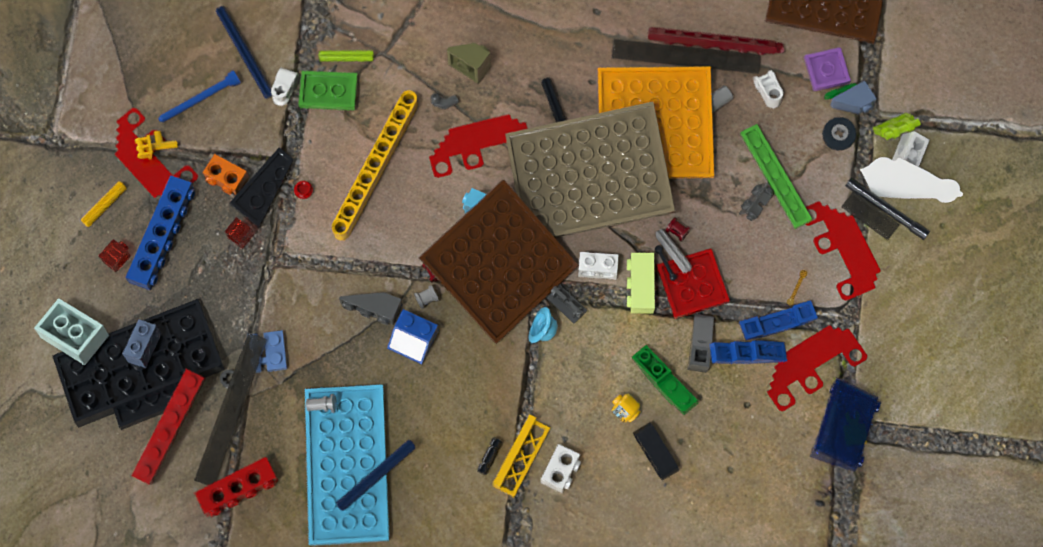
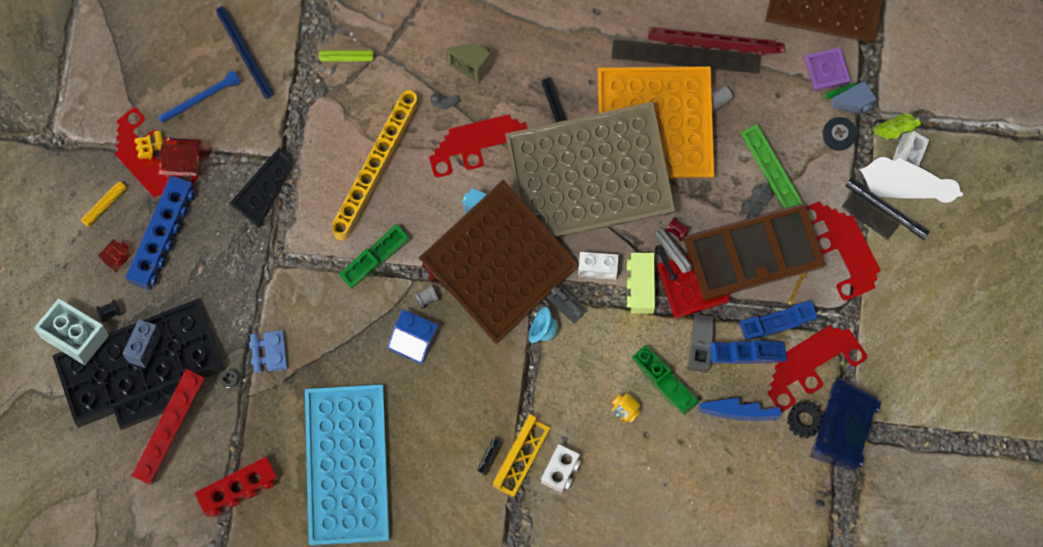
clear smoke tile [194,333,267,485] -> none
orange brick [203,154,249,195] -> none
clear red brick [224,217,254,249] -> none
white piece [271,68,299,106] -> none
red plate [294,181,313,199] -> none
bright green plate [299,71,358,110] -> none
light grey pin [306,394,337,413] -> none
dark blue axle [336,440,416,511] -> none
dark grey slope [339,292,403,325] -> none
black beam [633,423,679,481] -> none
white piece [753,70,783,108] -> none
none -> black bush [96,299,121,322]
none -> clear red slope [158,138,203,177]
none -> green slope [339,224,412,289]
none -> door [683,203,826,302]
none -> blue slope [698,398,781,421]
none -> black tyre [787,401,824,438]

